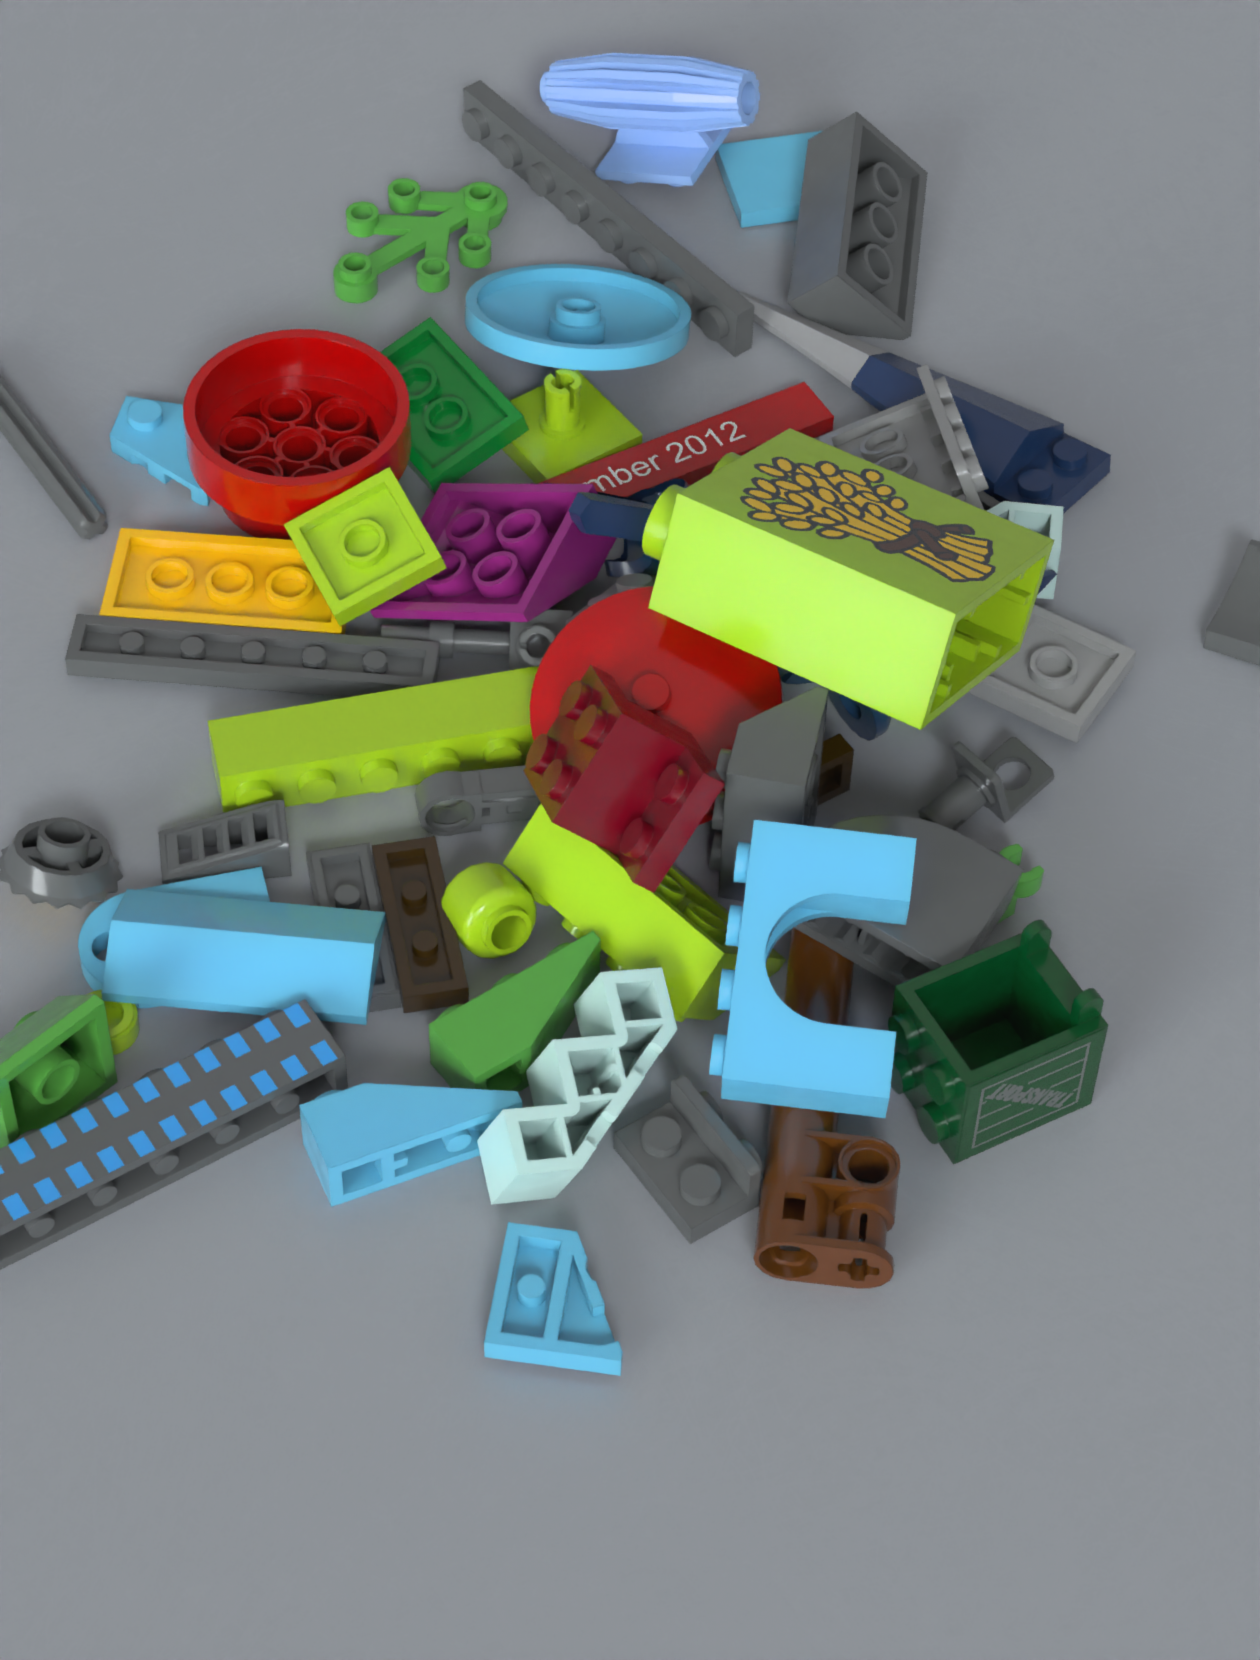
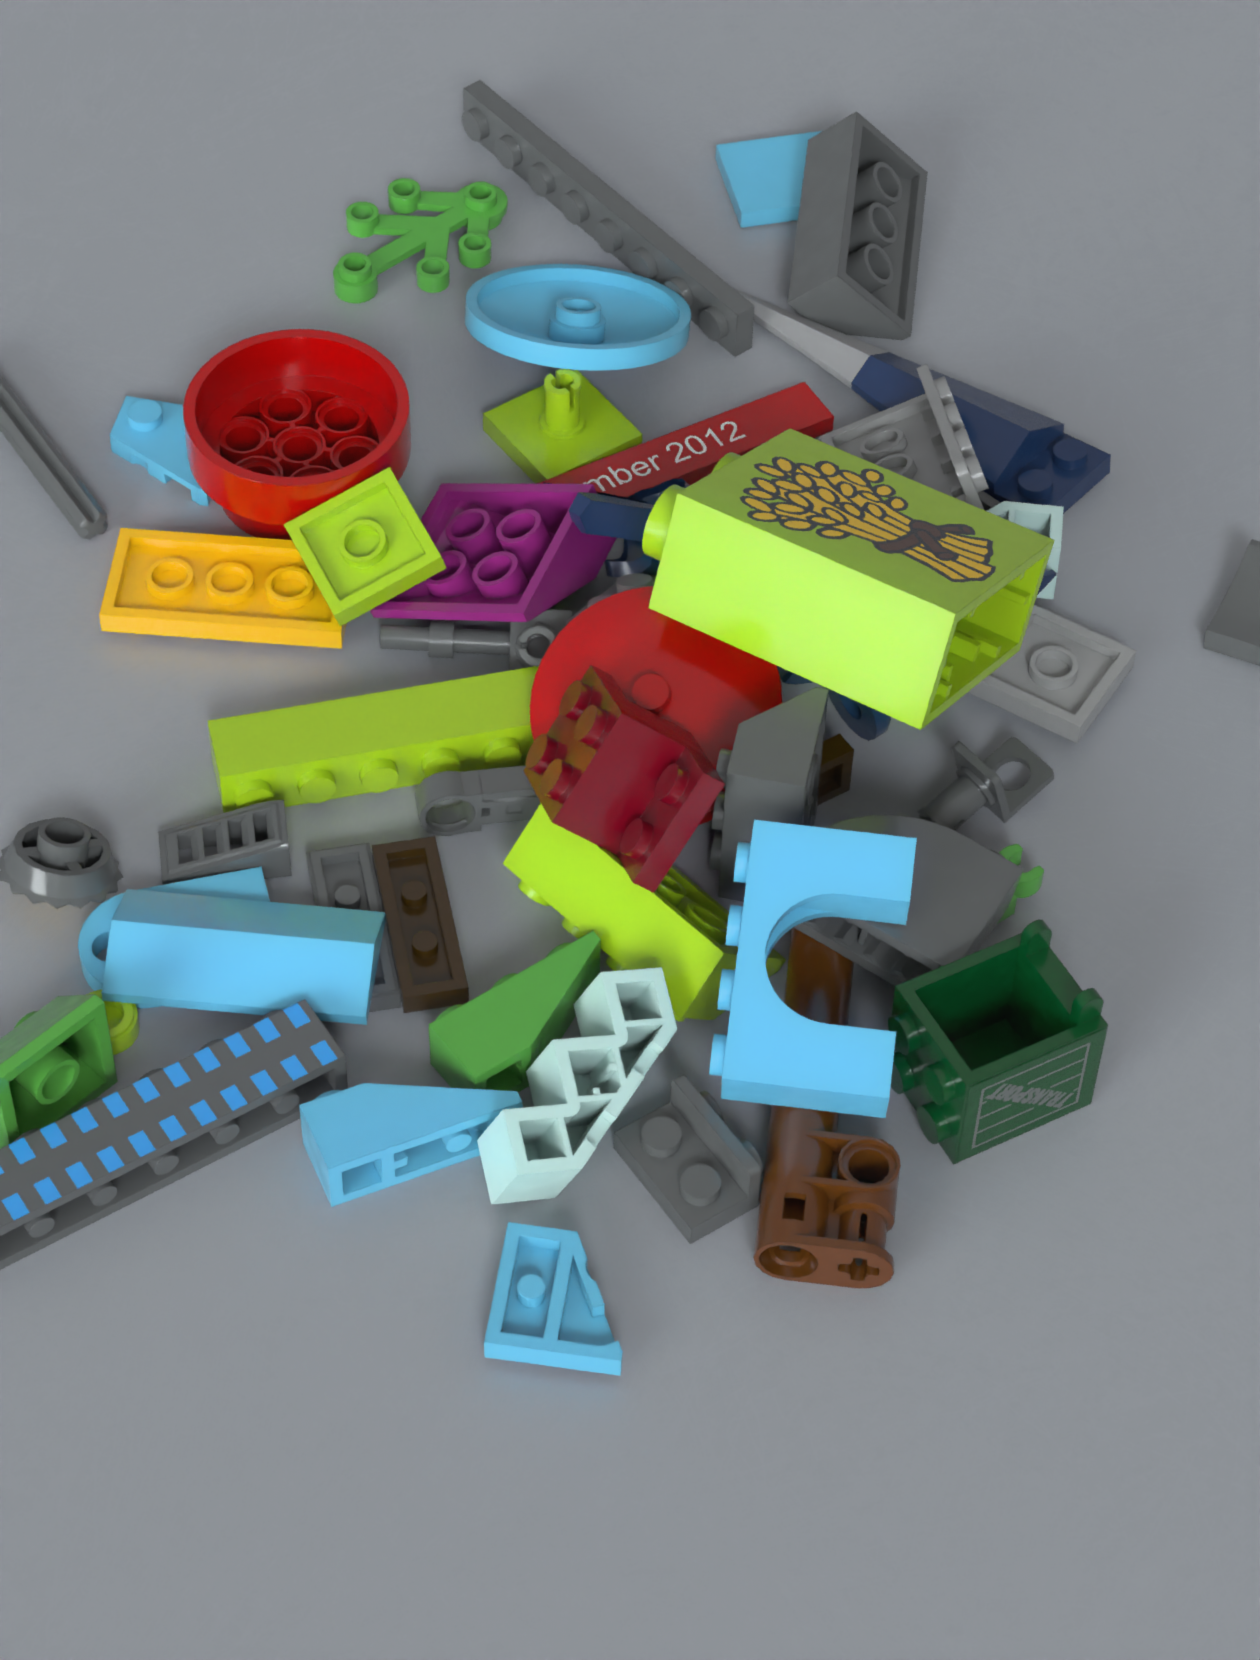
dark grey plate [65,614,440,697] -> none
green plate [380,317,529,495] -> none
lime head [441,862,537,959] -> none
light blue plate [540,52,760,187] -> none

